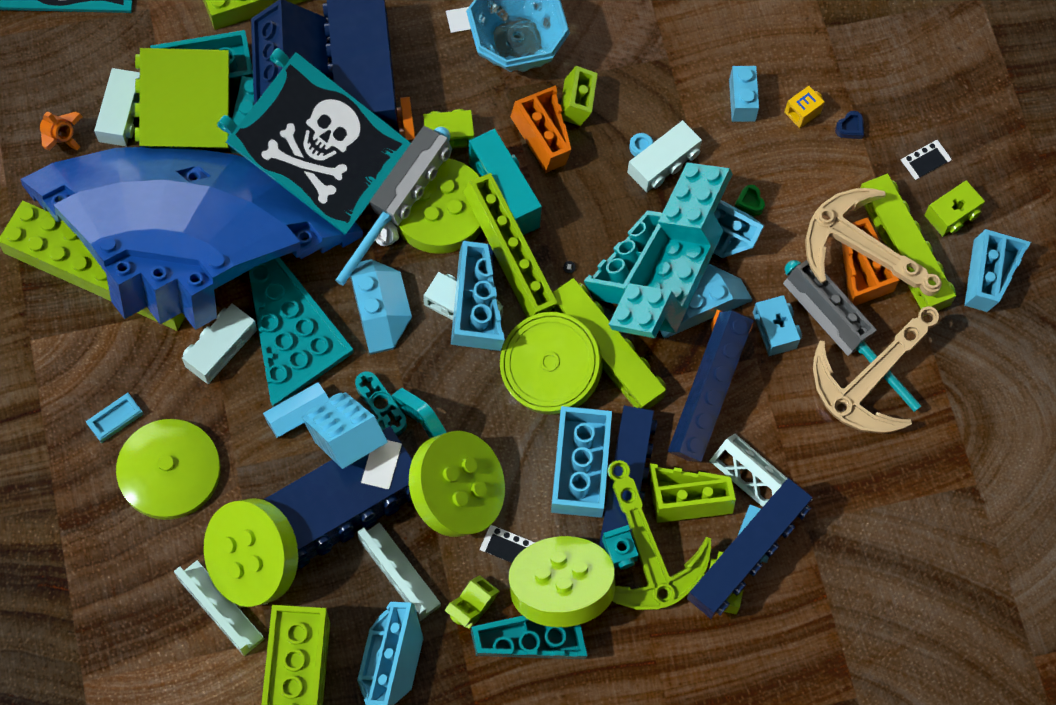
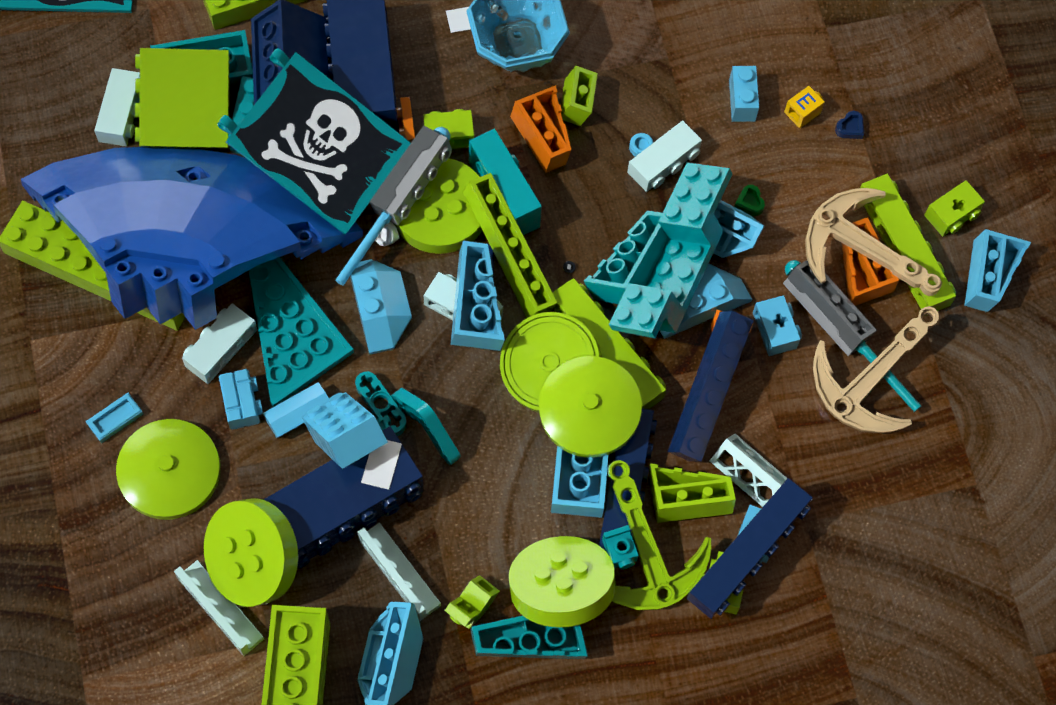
orange brick [40,112,82,151] -> none
lime brick [409,431,505,537] -> none
black sticker [480,525,535,563] -> none
black sticker [901,140,952,180] -> none
none -> medium azure brick [219,369,263,430]
none -> lime dish [539,356,642,458]

